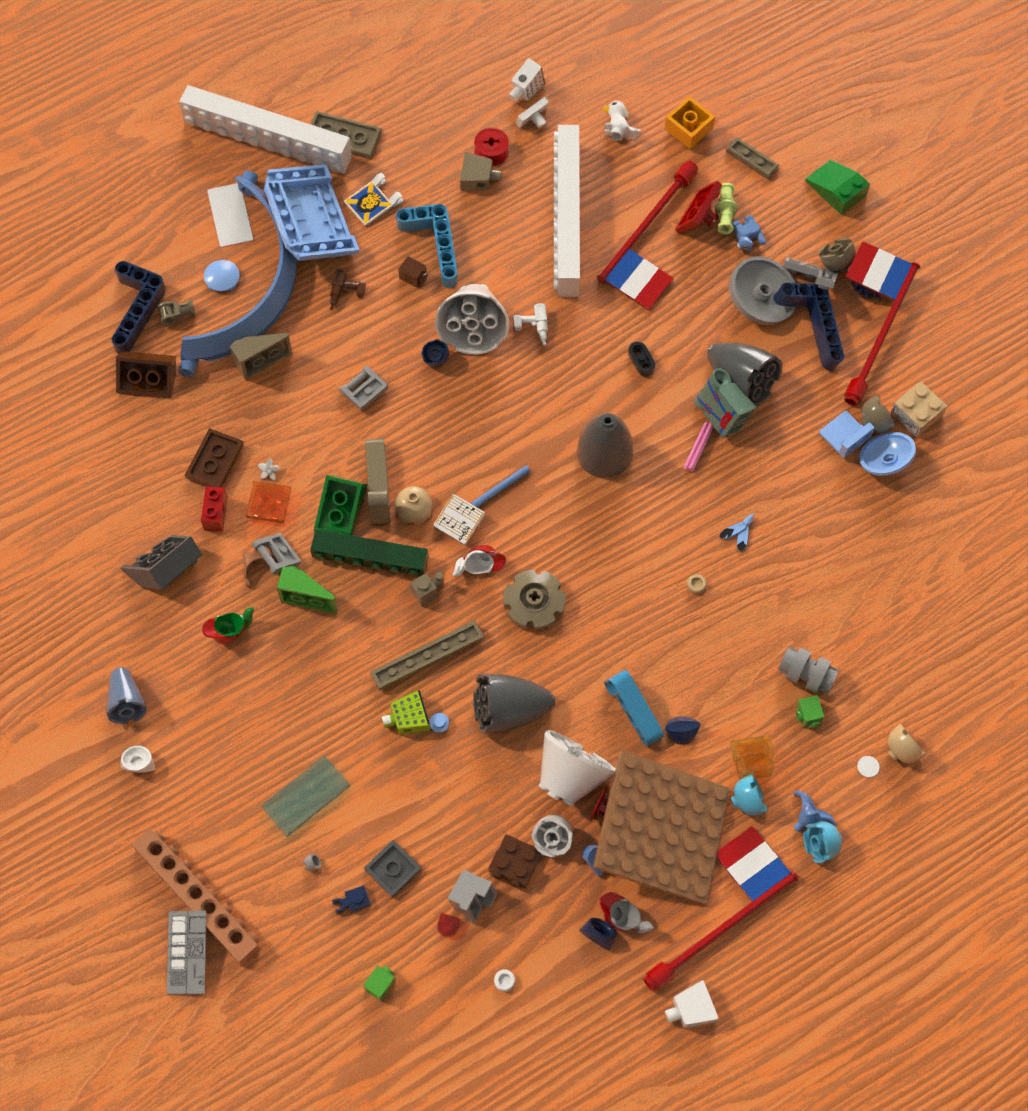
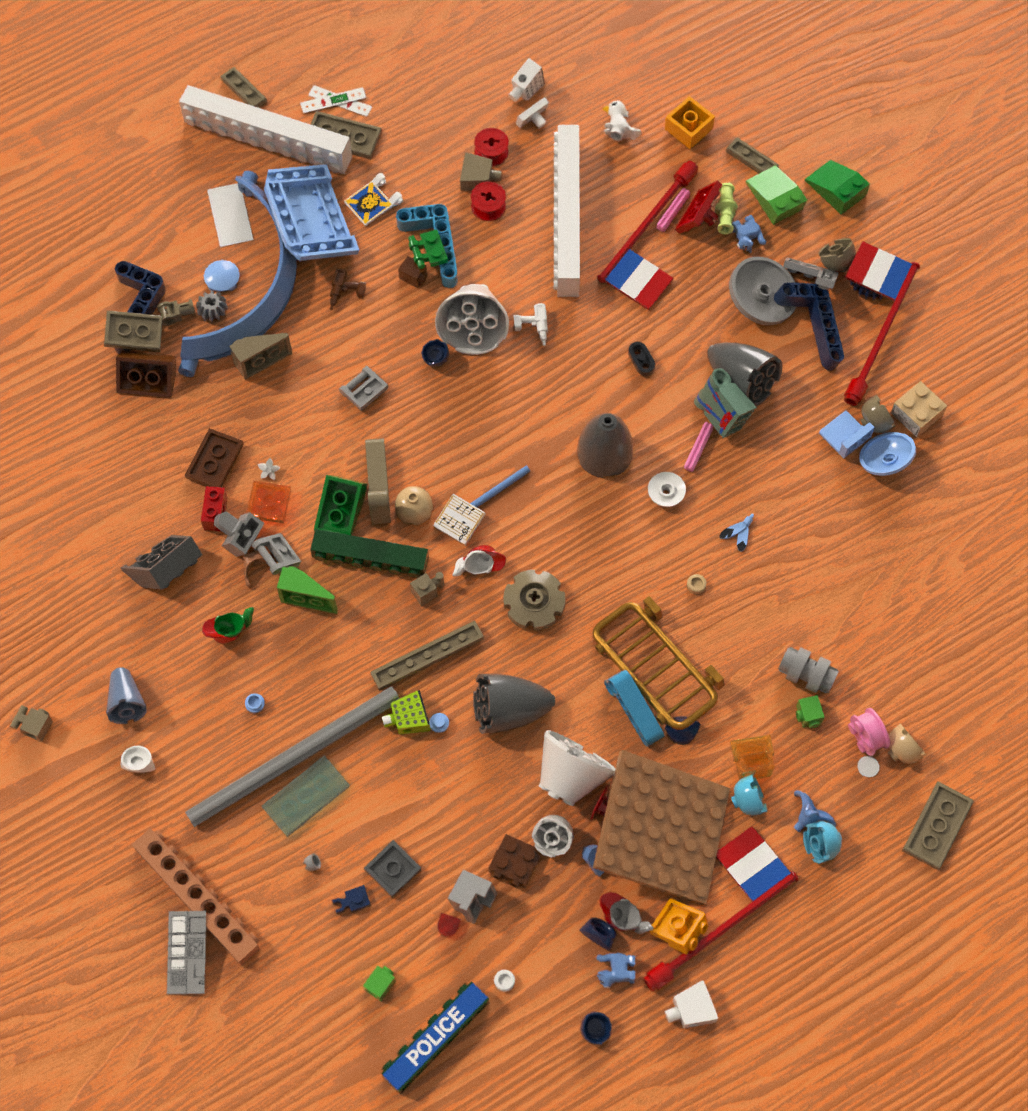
none -> dark tan brick [10,705,53,743]
none -> dark tan tile [104,311,163,352]
none -> light grey axle [185,686,399,827]
none -> light grey gear [196,290,228,322]
none -> light grey brick [214,512,265,557]
none -> dark tan tile [220,67,267,108]
none -> light blue plate [245,693,265,713]
none -> white sticker [300,88,366,113]
none -> white sticker [309,85,372,116]
none -> brick [381,981,490,1095]
none -> green plate [408,229,448,269]
none -> red piece [471,181,506,221]
none -> dark blue hair [580,1012,612,1045]
none -> pearl gold bar [592,596,725,730]
none -> medium blue animal [596,953,635,988]
none -> white dish [648,472,686,507]
none -> light orange plate [649,898,708,955]
none -> bright pink axle [657,188,690,232]
none -> bright green slope [746,165,807,225]
none -> bright pink wheel [848,708,890,756]
none -> dark tan tile [902,781,974,871]

